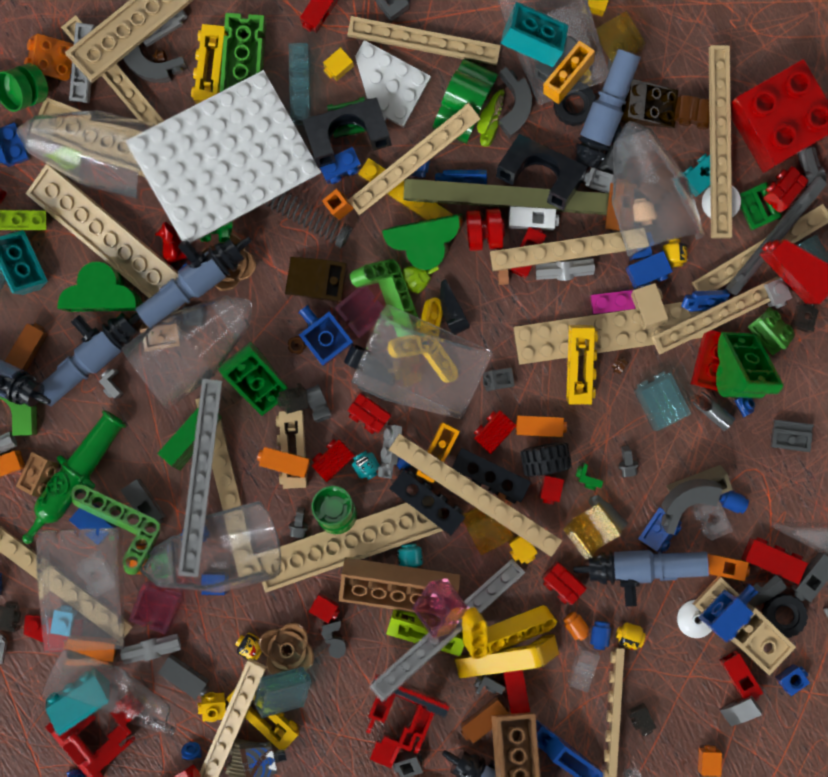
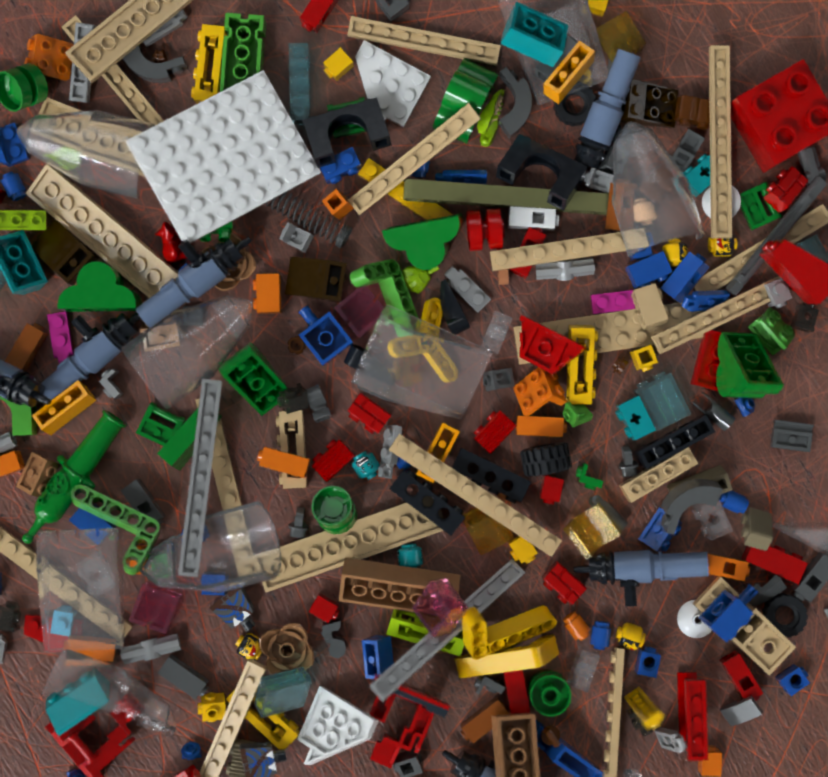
none -> blue brick [0,171,27,202]
none -> dark brown slope [31,219,99,286]
none -> light orange brick [32,380,97,435]
none -> dark pink hinge [47,312,74,364]
none -> green plate [136,402,186,446]
none -> torso [209,582,256,632]
none -> orange brick [253,274,282,314]
none -> light grey bracket [279,222,314,253]
none -> white wing [297,686,379,765]
none -> blue brick [362,635,394,679]
none -> light grey hinge [444,266,491,313]
none -> clear brick [479,311,513,355]
none -> orange bracket [514,367,567,417]
none -> red wing [520,315,586,374]
none -> green wheel [527,669,571,717]
none -> reddish brown plate [541,725,561,748]
none -> bright green bracket [562,402,593,428]
none -> teal brick [615,396,656,440]
none -> tan brick [619,447,698,503]
none -> yellow plate [624,686,664,729]
none -> yellow brick [630,345,658,372]
none -> black brick [634,415,715,469]
none -> blue brick [634,646,661,678]
none -> light grey hinge [654,727,688,753]
none -> blue brick [660,251,709,304]
none -> dark grey slope [669,128,705,172]
none -> red fence [677,672,708,761]
none -> yellow head [708,235,738,257]
none -> dark tan brick [741,507,773,551]

